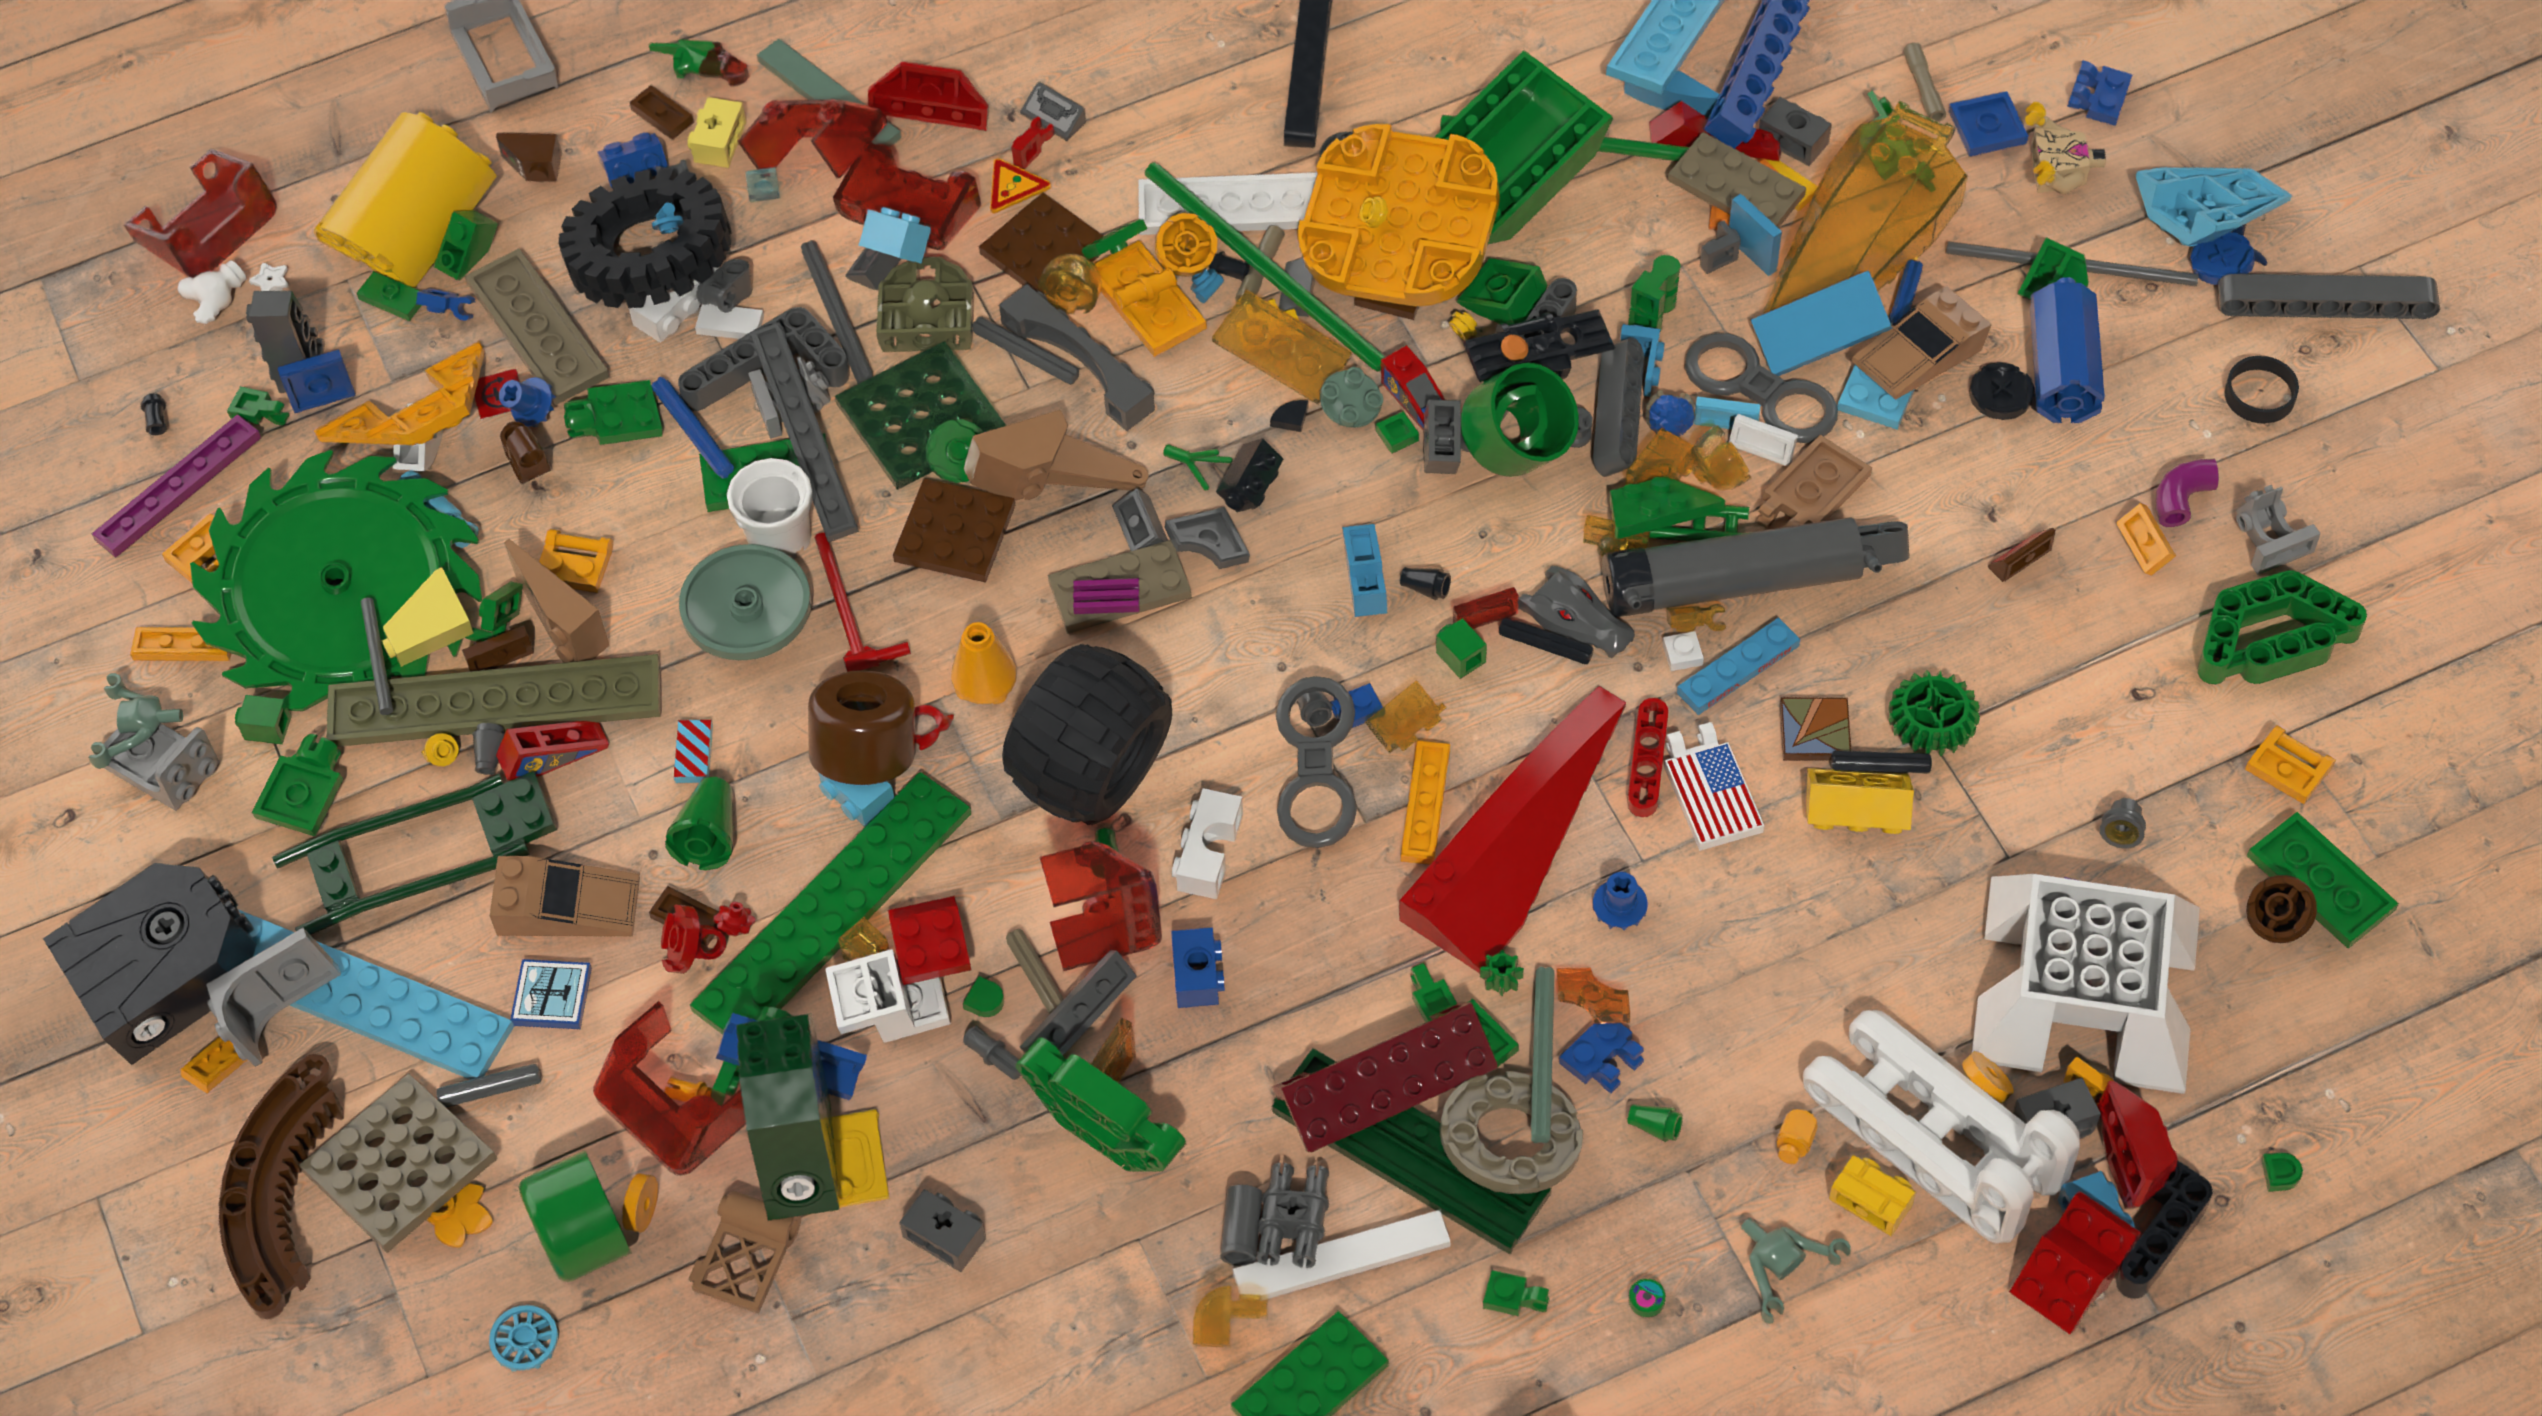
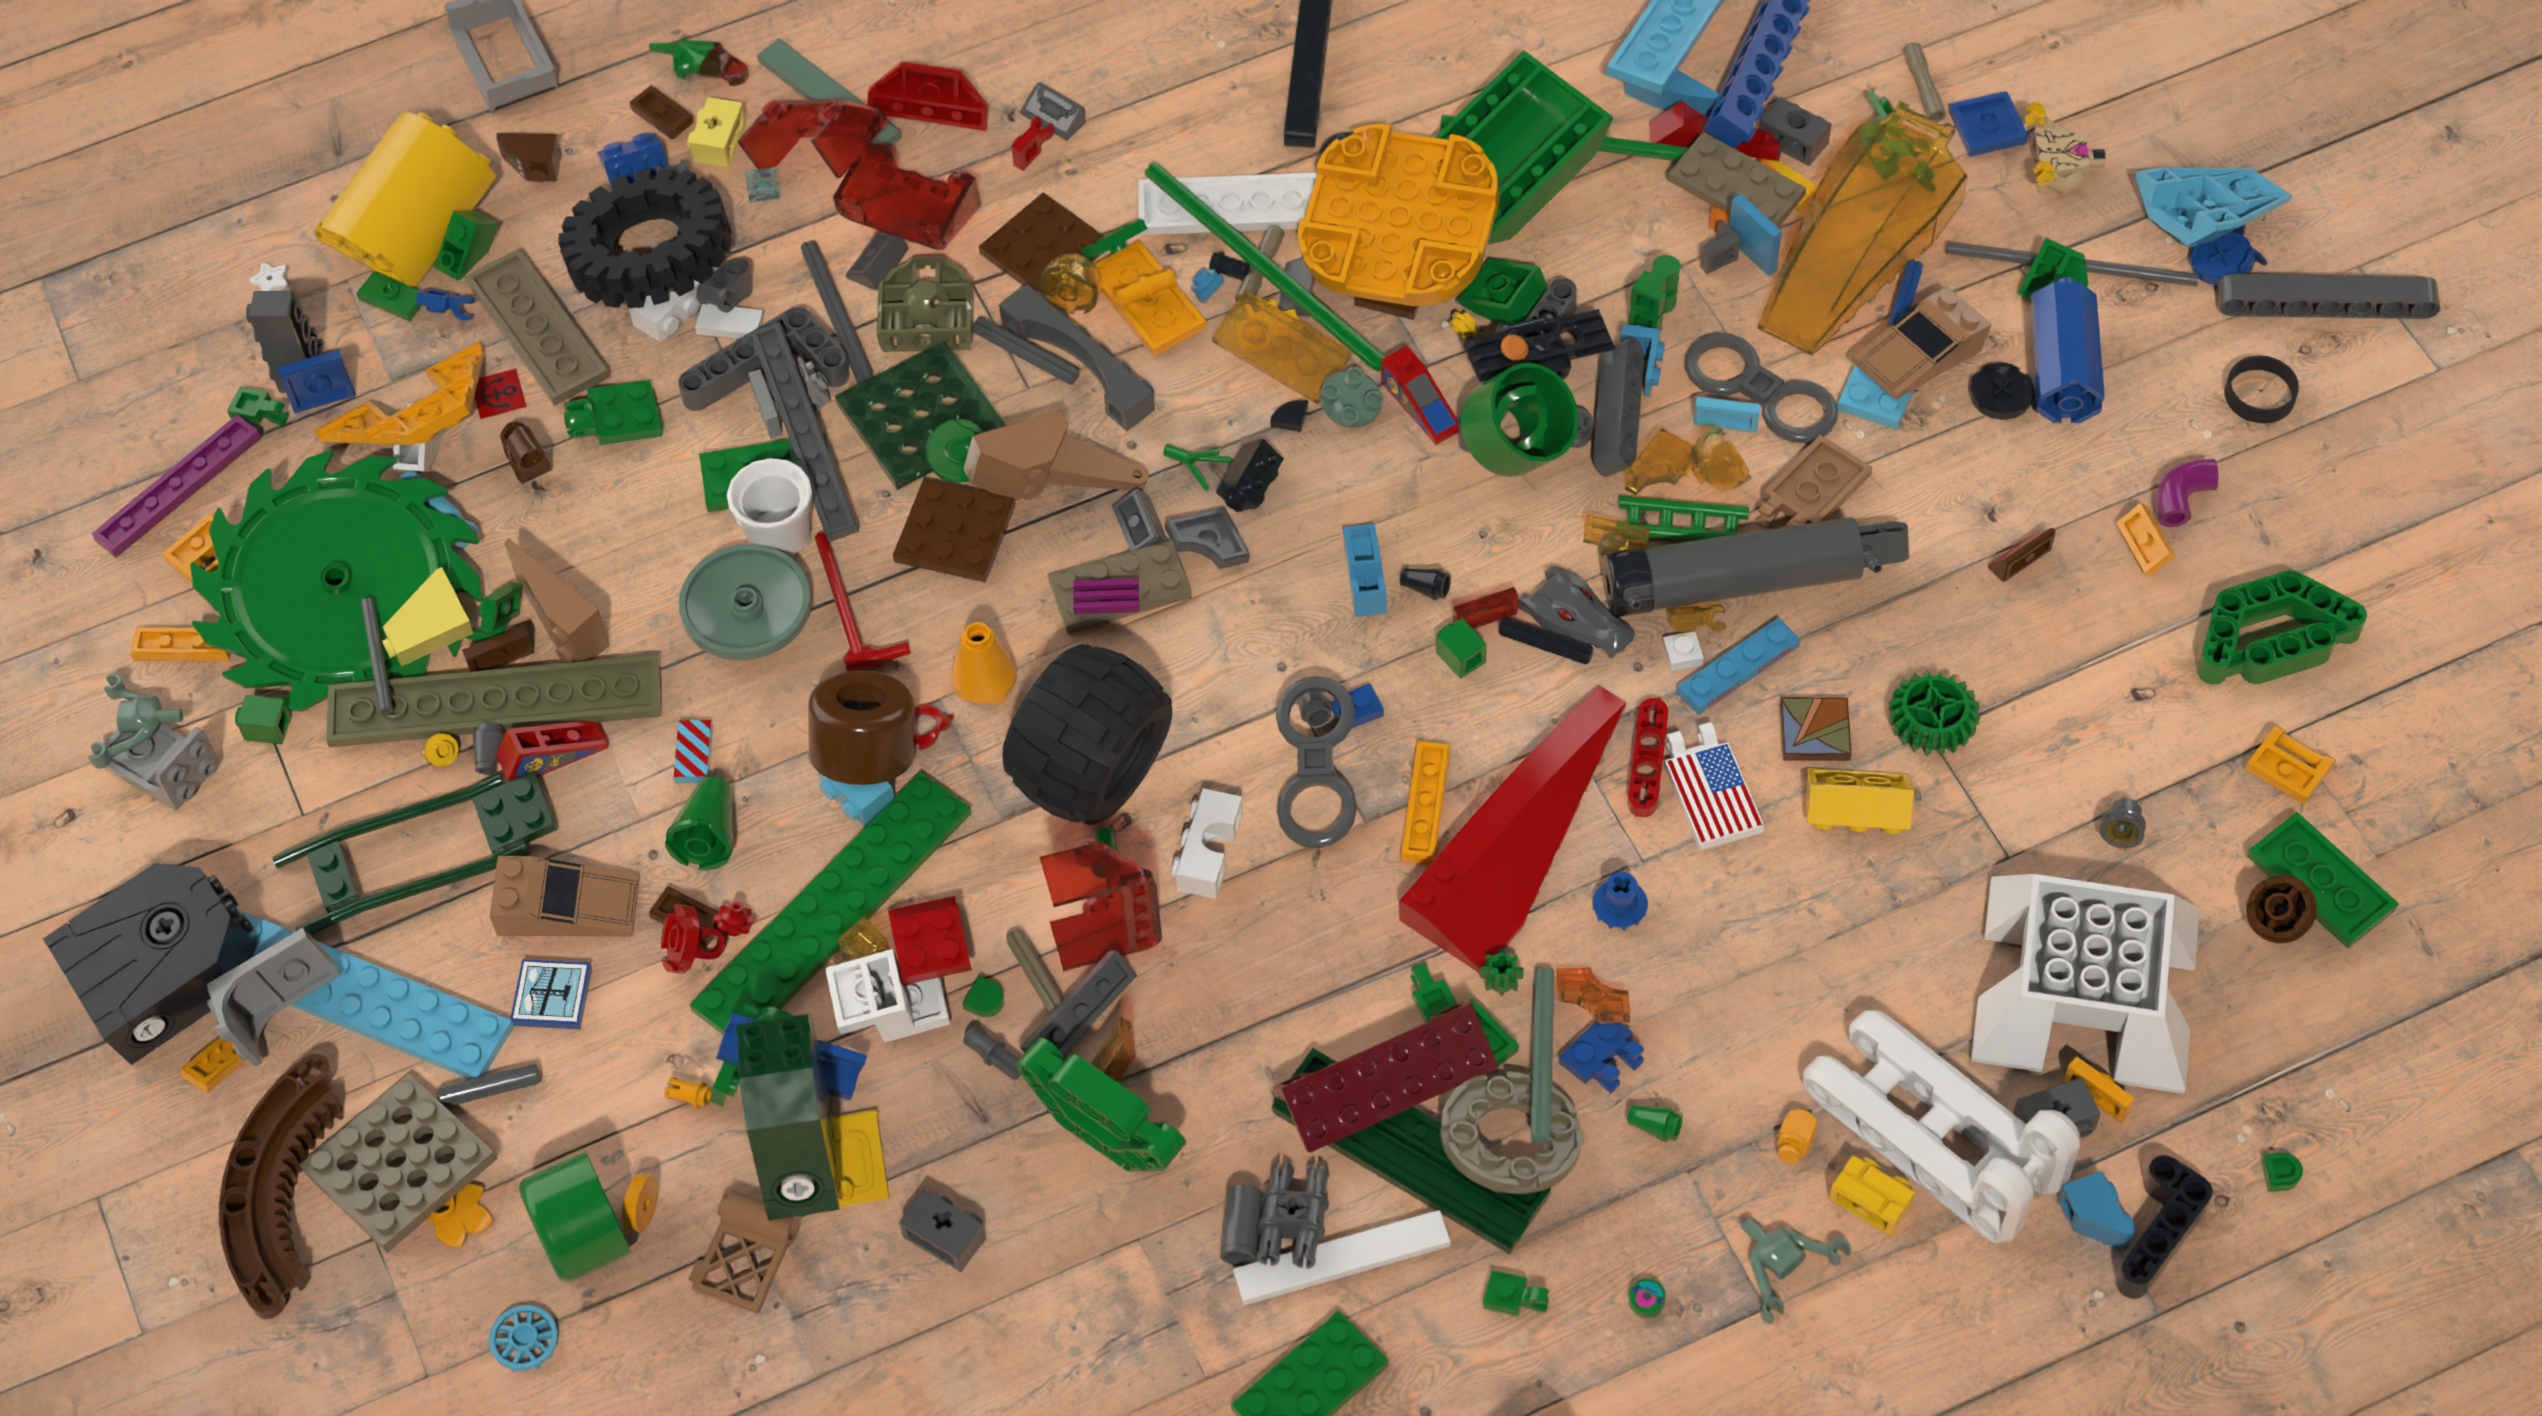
clear red windscreen [124,149,276,278] -> none
black pin [140,393,167,436] -> none
white animal [178,260,246,324] -> none
green plate [251,734,343,836] -> none
blue gear [499,377,556,427] -> none
light orange plate [539,529,613,593] -> none
clear red windscreen [593,1001,746,1175] -> none
dark azure plate [652,203,683,234] -> none
blue axle [652,377,734,478] -> none
medium azure brick [858,207,931,264] -> none
piece [990,158,1051,213] -> none
light orange cylinder [1155,213,1217,277] -> none
blue brick [1171,927,1225,1008] -> none
clear yellow brick [1193,1286,1269,1348] -> none
yellow plate [1360,197,1388,228] -> none
clear yellow bracket [1365,680,1447,753] -> none
green plate [1376,411,1419,454] -> none
dark grey brick [1424,400,1461,474] -> none
green wing [1609,476,1725,539] -> none
blue piece [1645,390,1696,439] -> none
white tile [1728,414,1798,466] -> none
dark azure tile [1751,270,1893,376] -> none
black axle [1831,750,1932,774] -> none
light orange piece [1962,1051,2014,1103] -> none
red bracket [2009,1191,2141,1334] -> none
blue plate [2067,60,2133,126] -> none
red wedge [2097,1081,2177,1209] -> none
light grey tile [2236,485,2321,575] -> none

